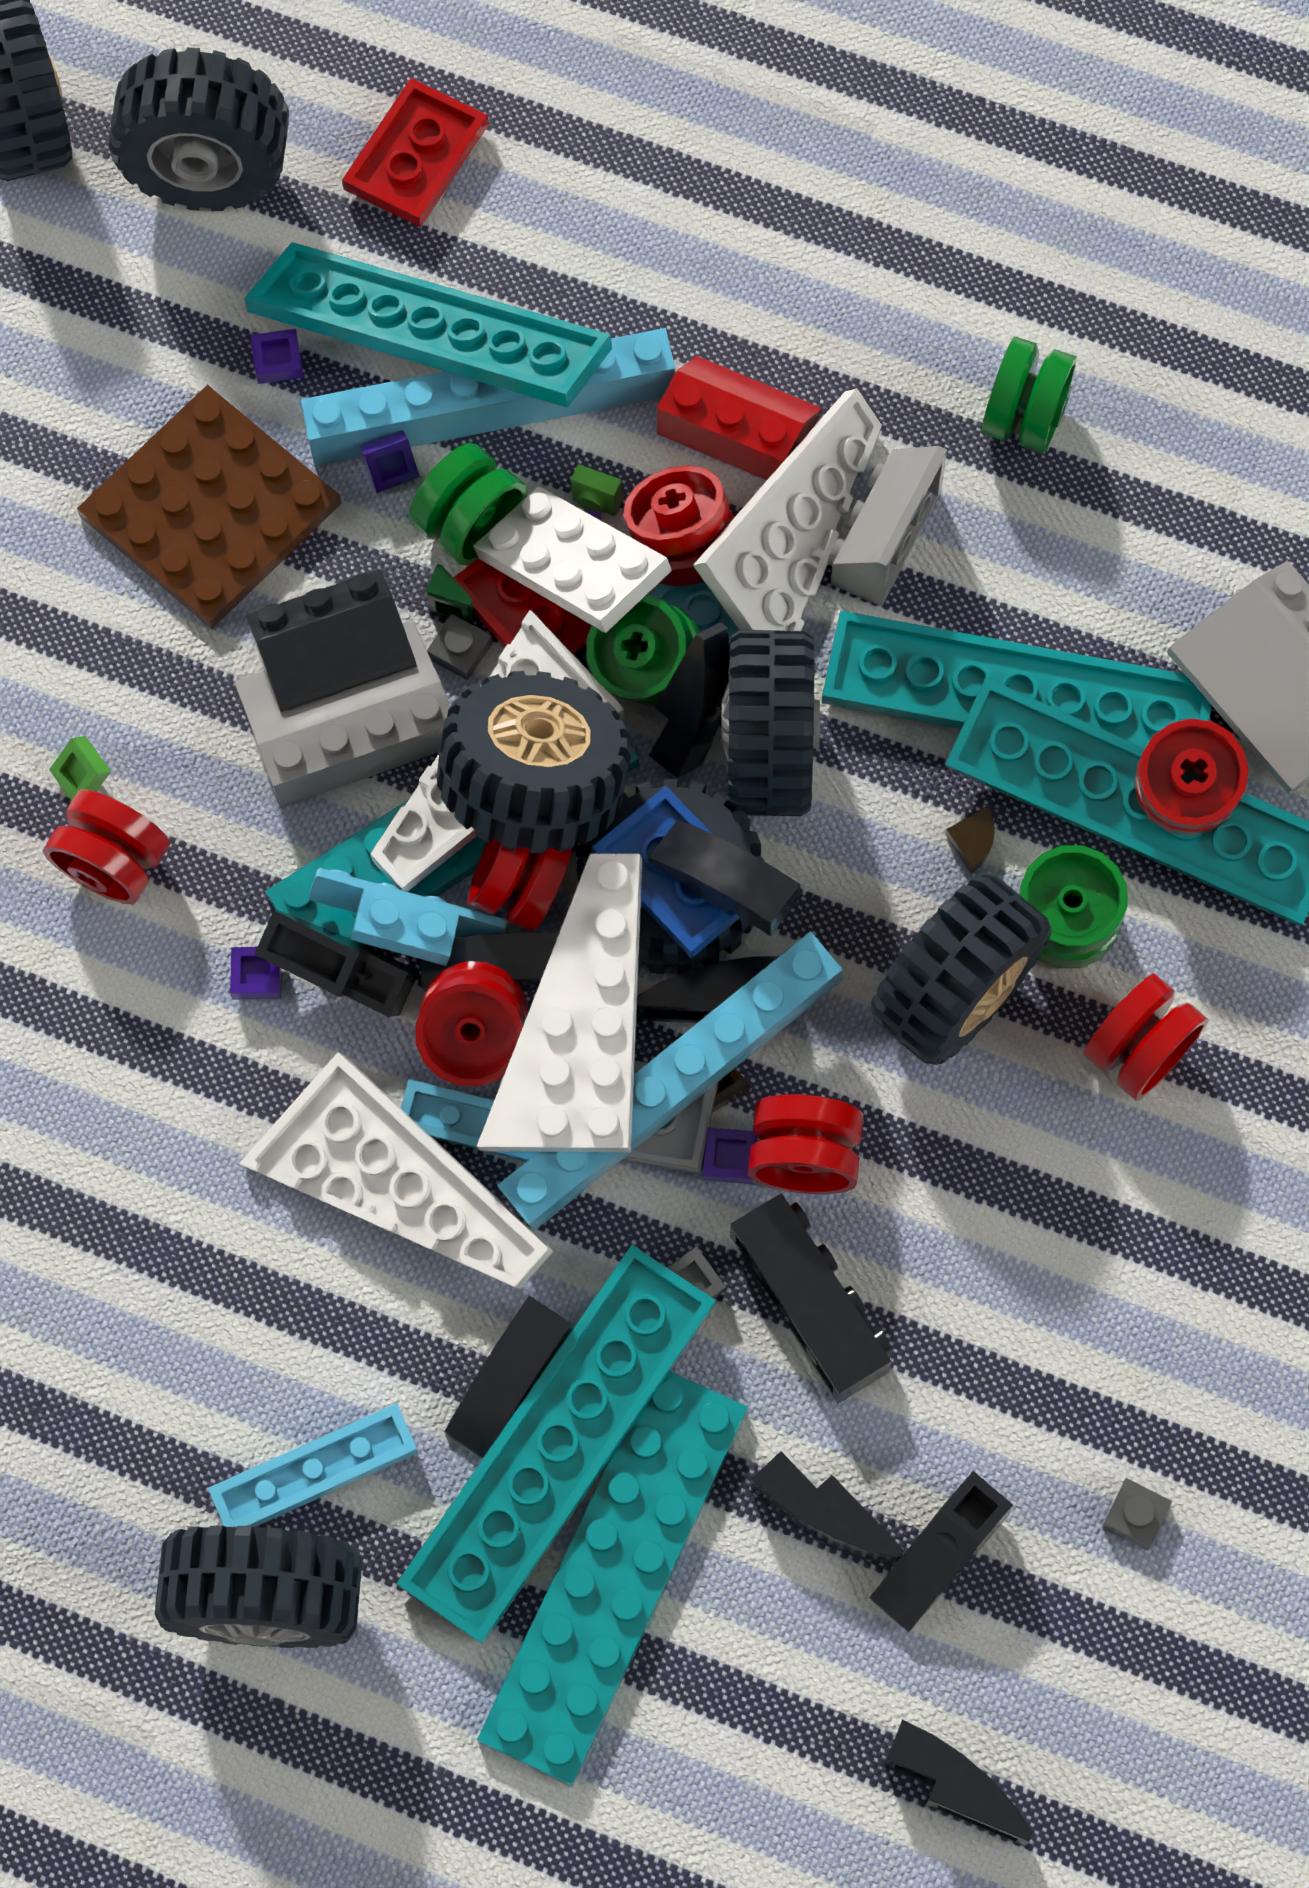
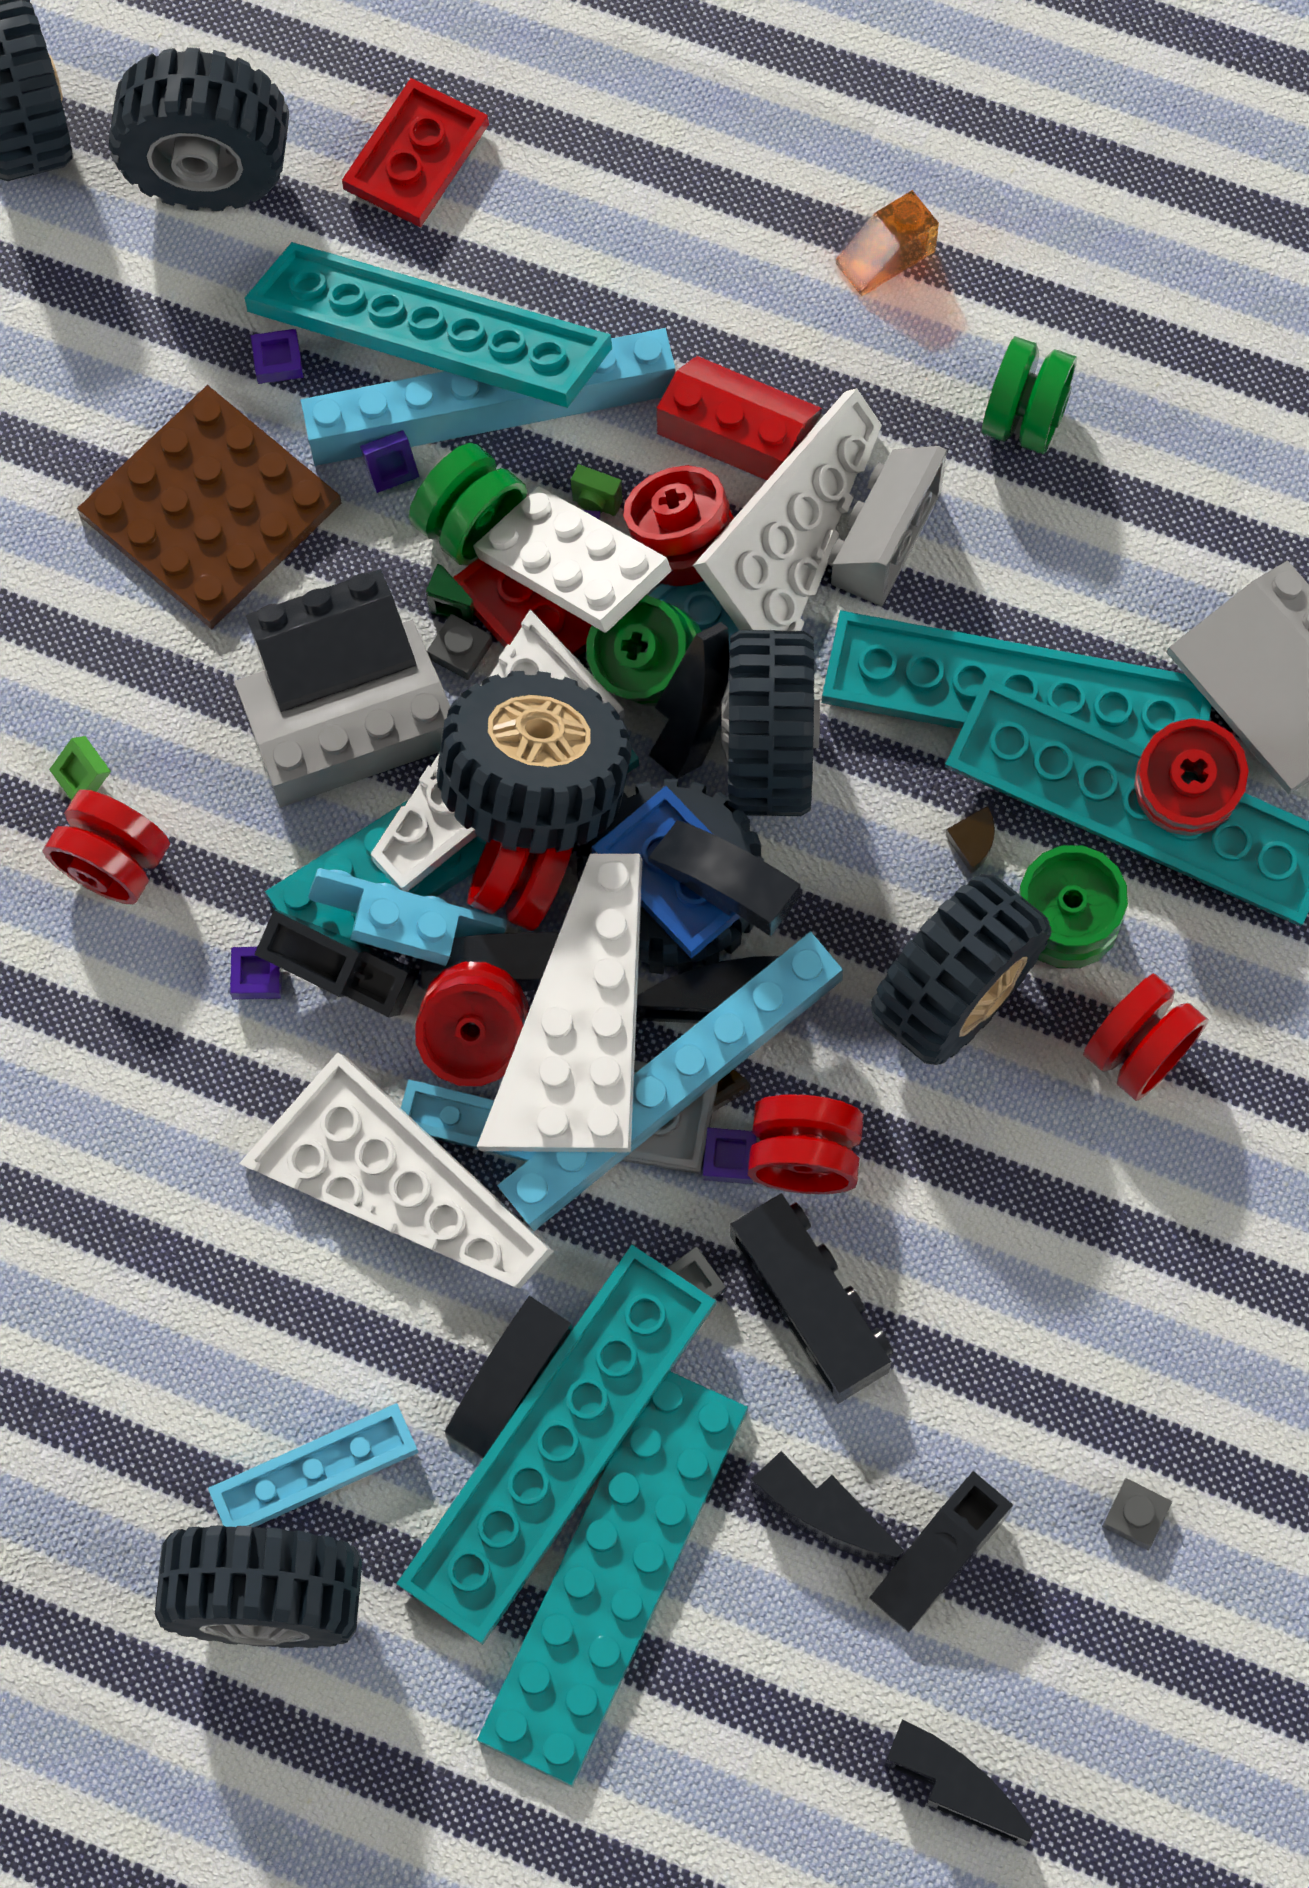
none -> clear orange slope [836,190,939,296]

